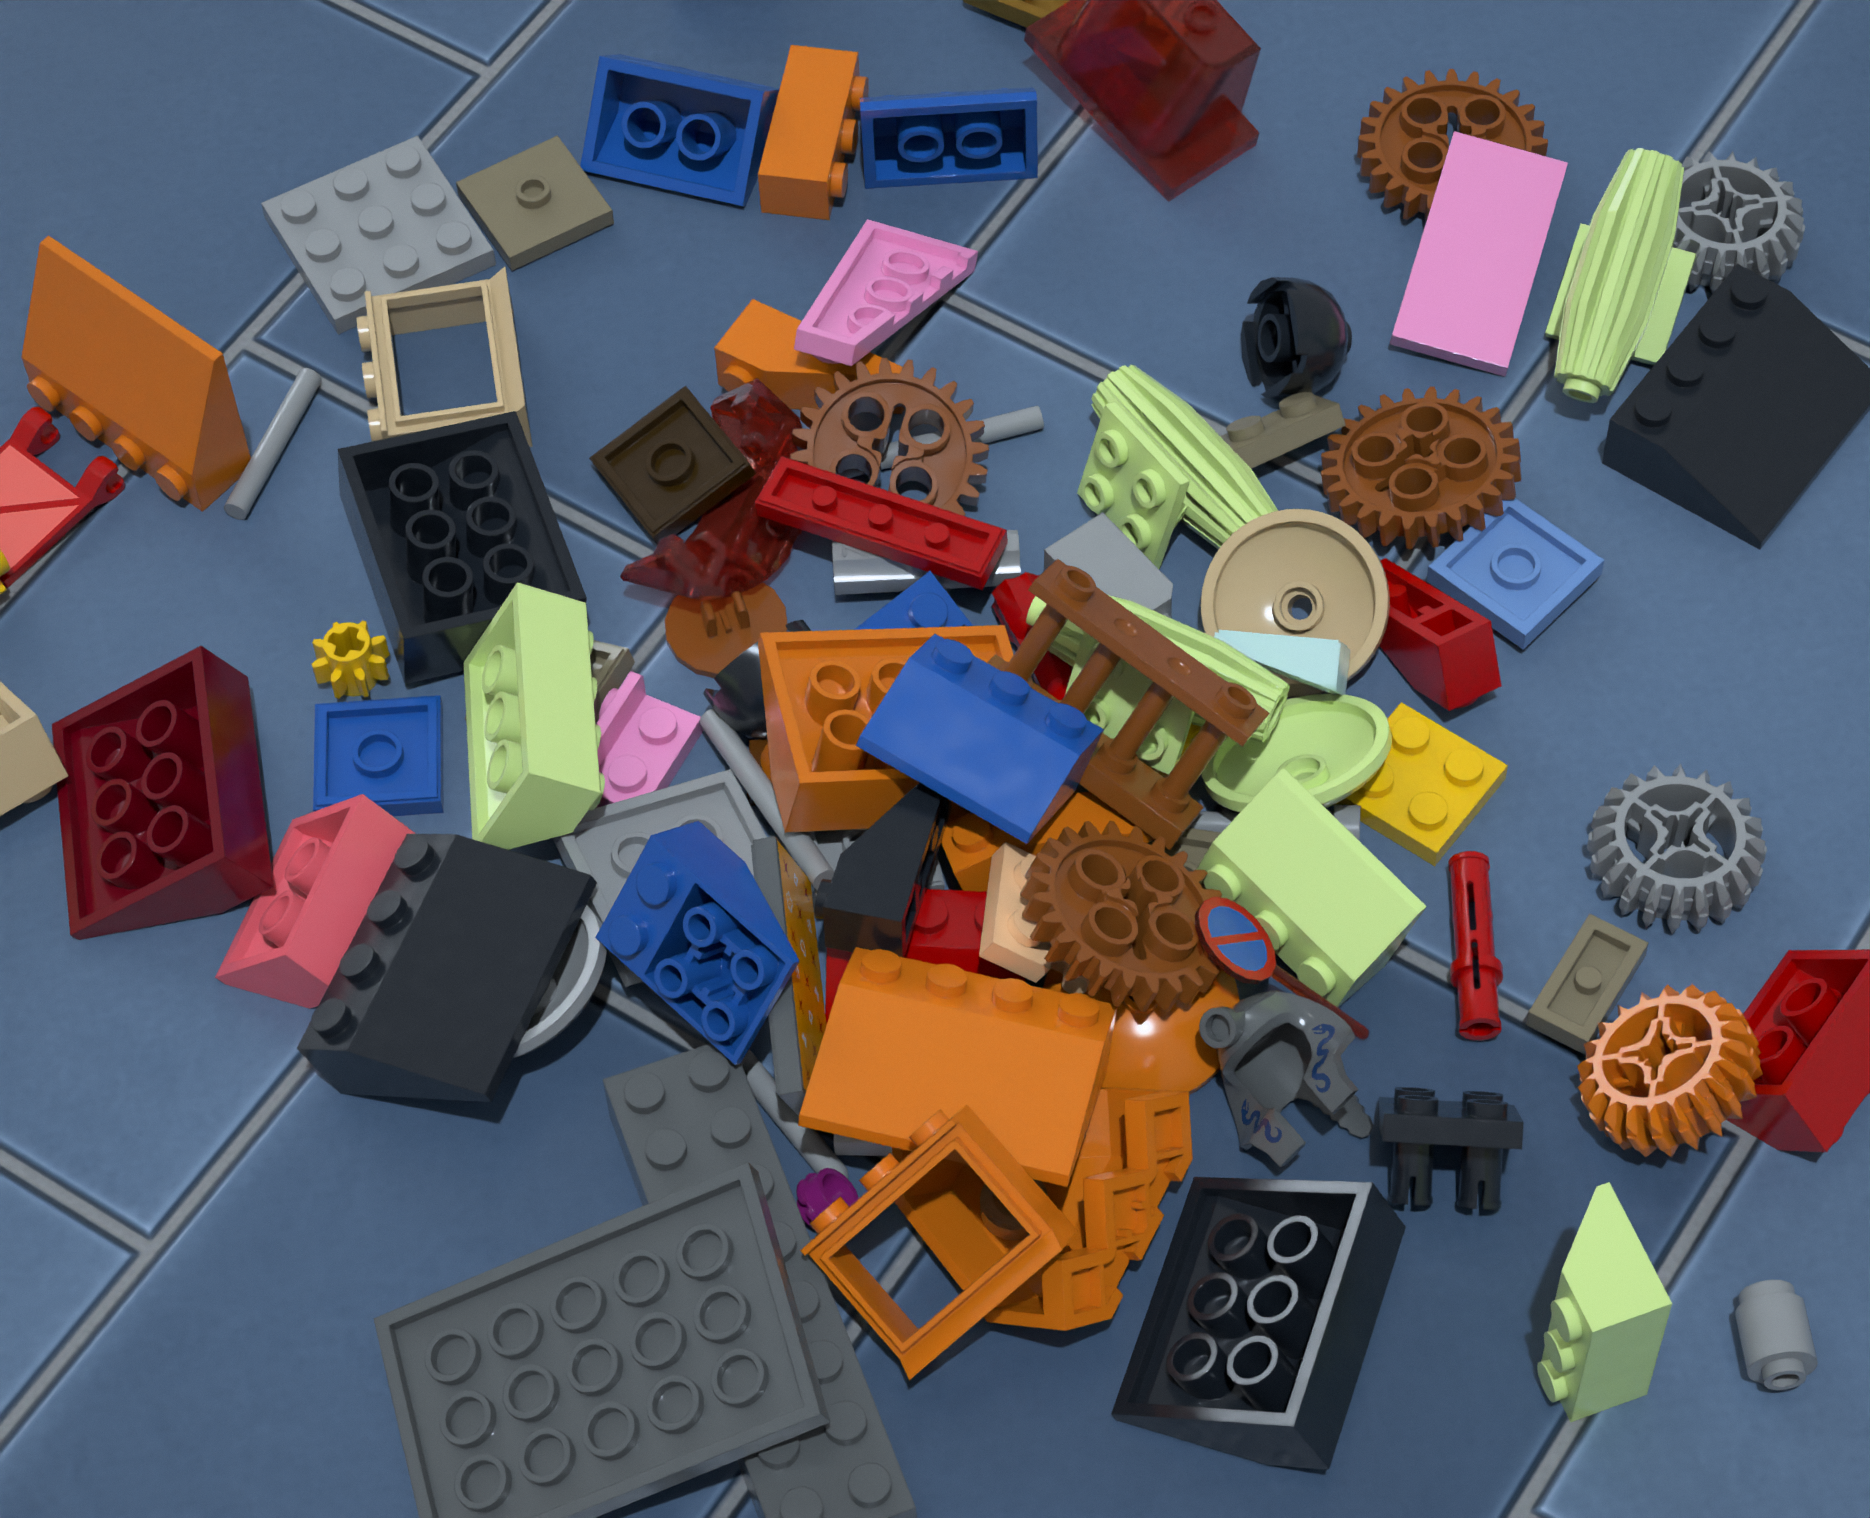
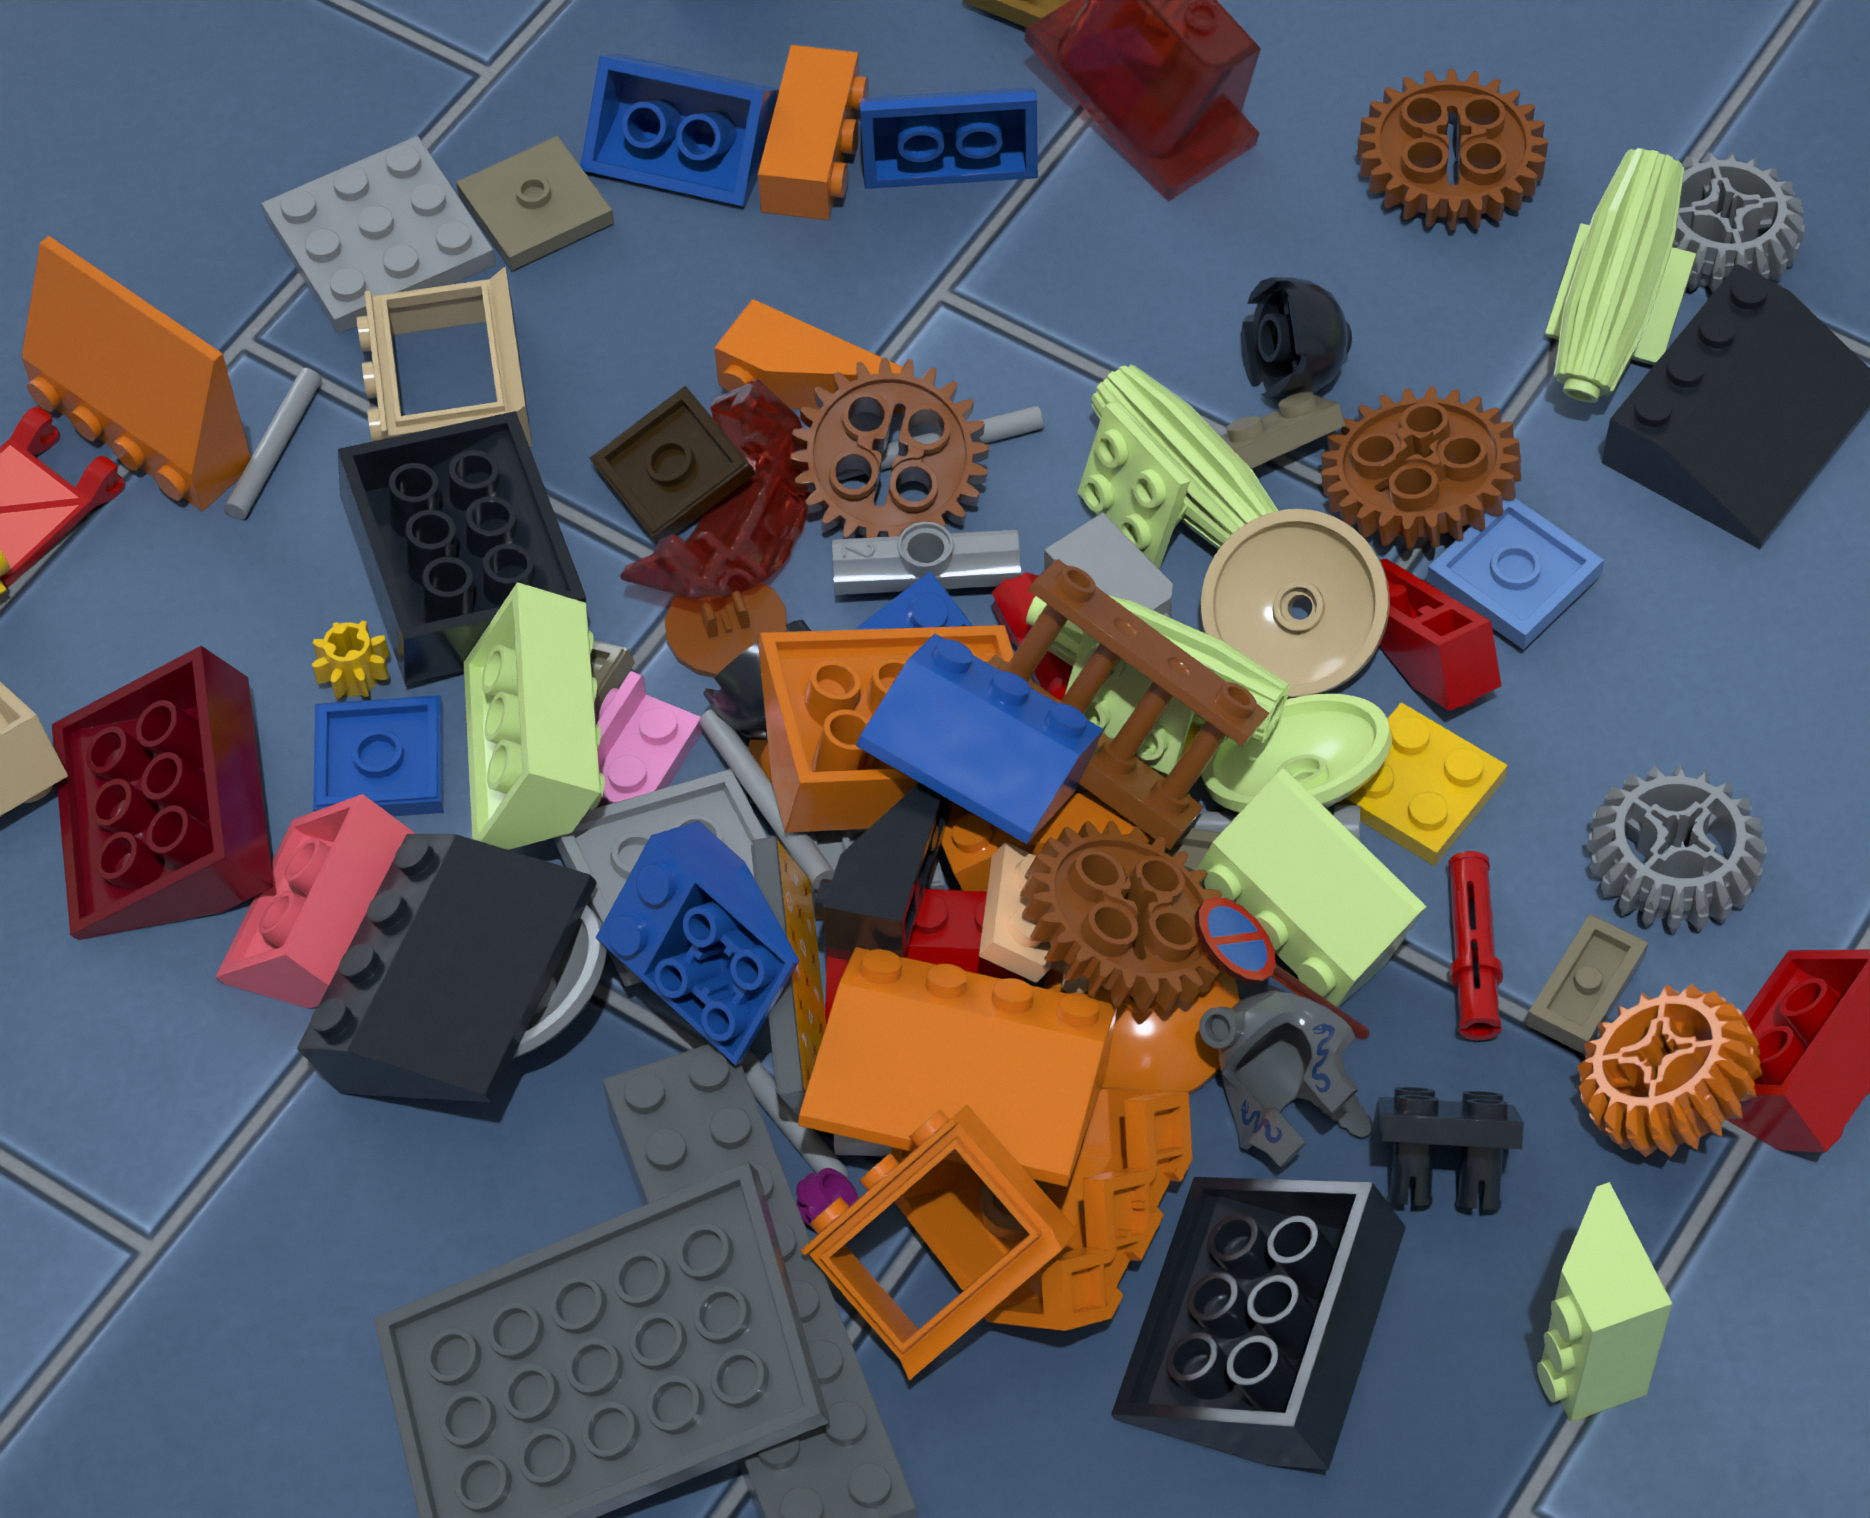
red tile [755,456,1008,590] -> none
bright pink wing [794,219,978,366] -> none
light aqua slope [1214,630,1350,696] -> none
bright pink tile [1390,131,1568,377] -> none
light grey brick [1735,1280,1818,1390] -> none

